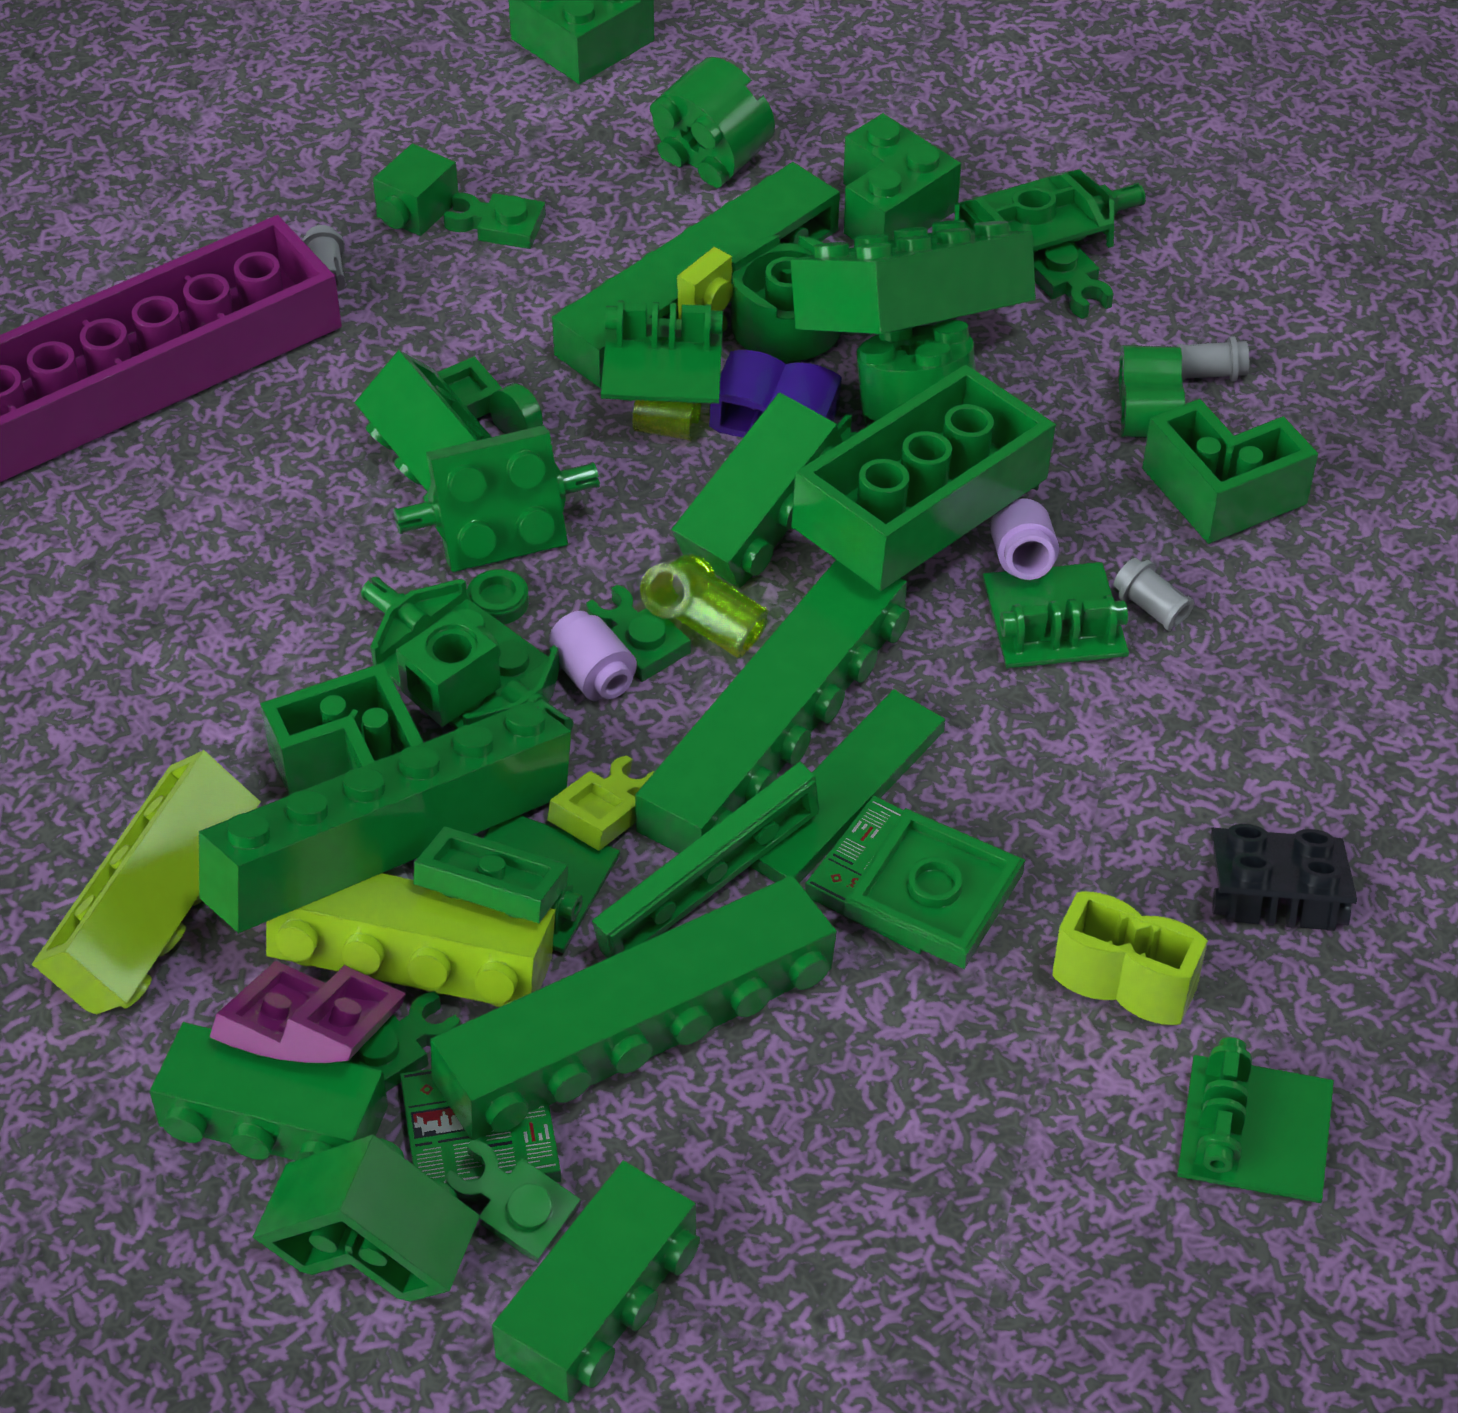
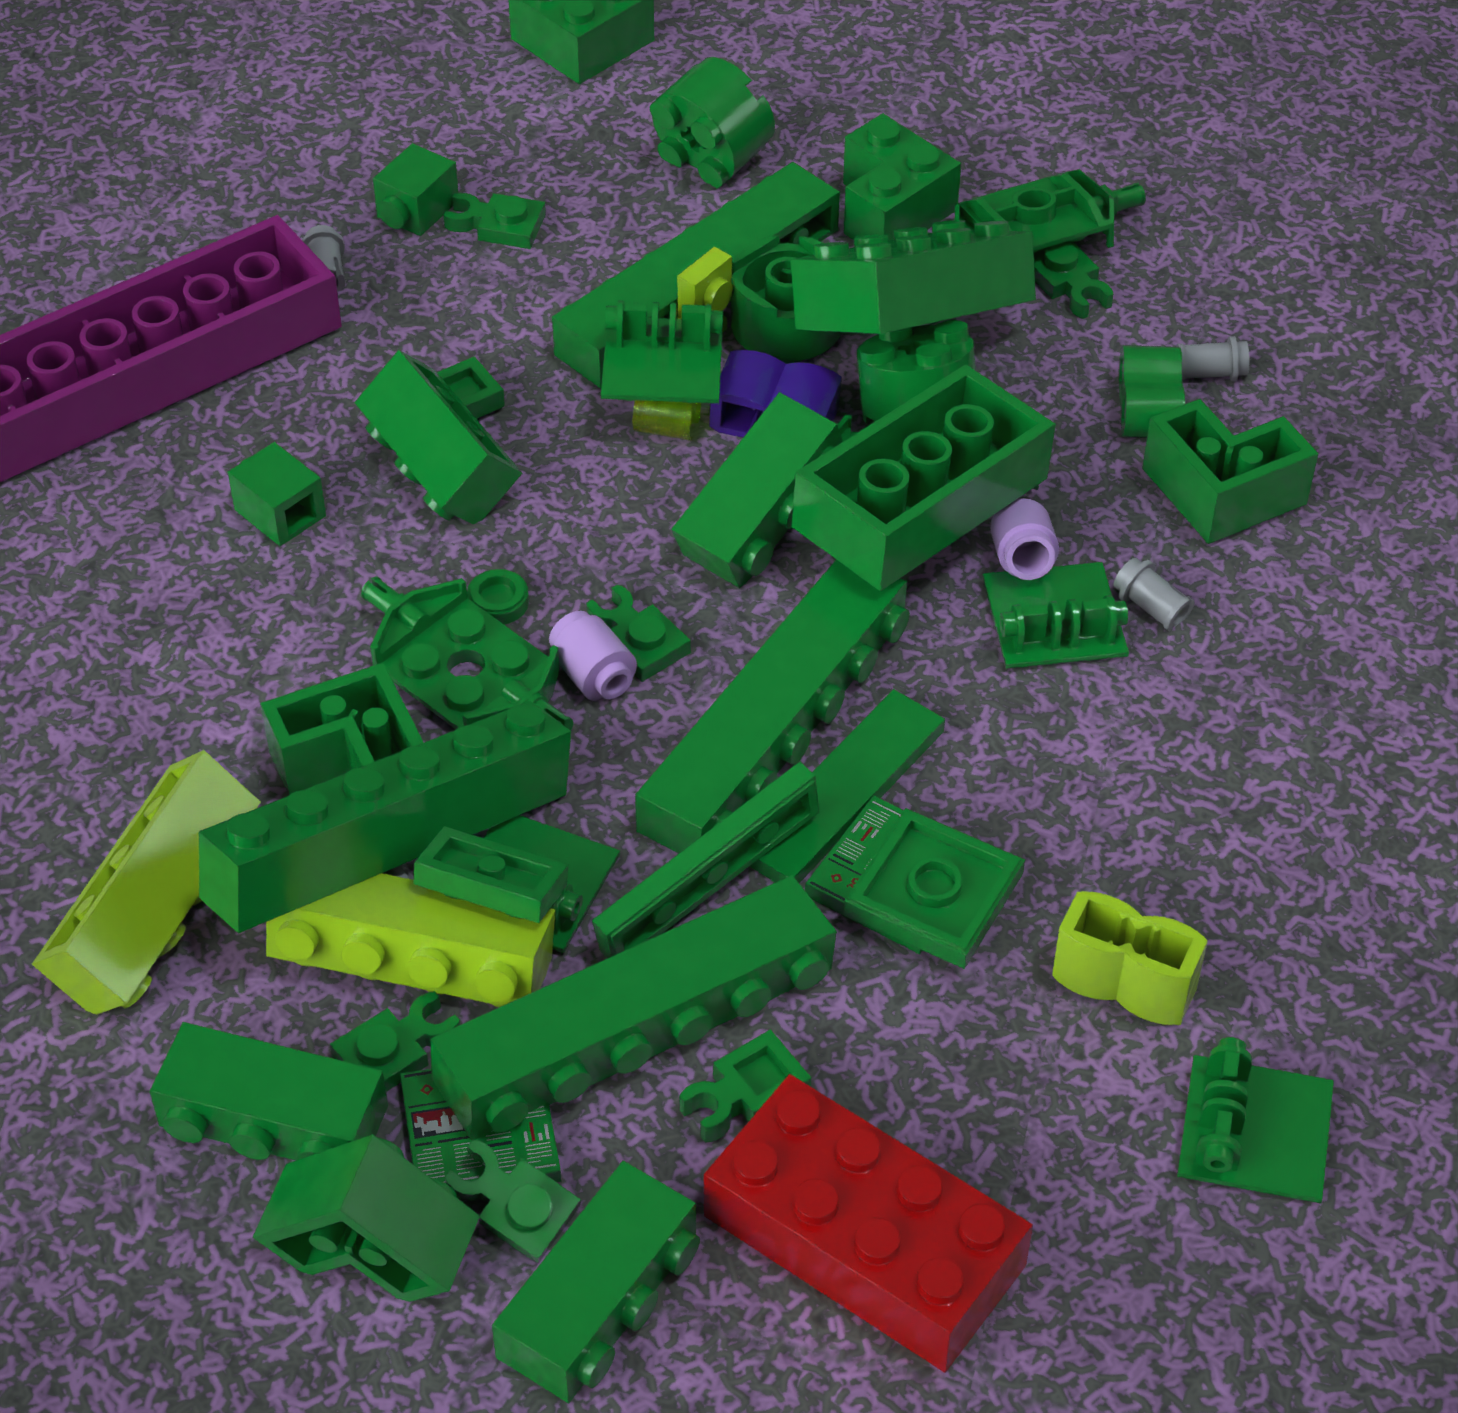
magenta slope [210,961,406,1063] -> none
green plate [393,425,600,572] -> none
green brick [396,610,501,727] -> none
green tile [489,383,543,434] -> none
lime plate [547,755,654,851] -> none
clear neon green piece [640,554,769,658] -> none
black hinge [1211,824,1357,931] -> none
none -> green brick [228,442,326,546]
none -> green plate [679,1029,812,1143]
none -> red brick [704,1074,1033,1373]

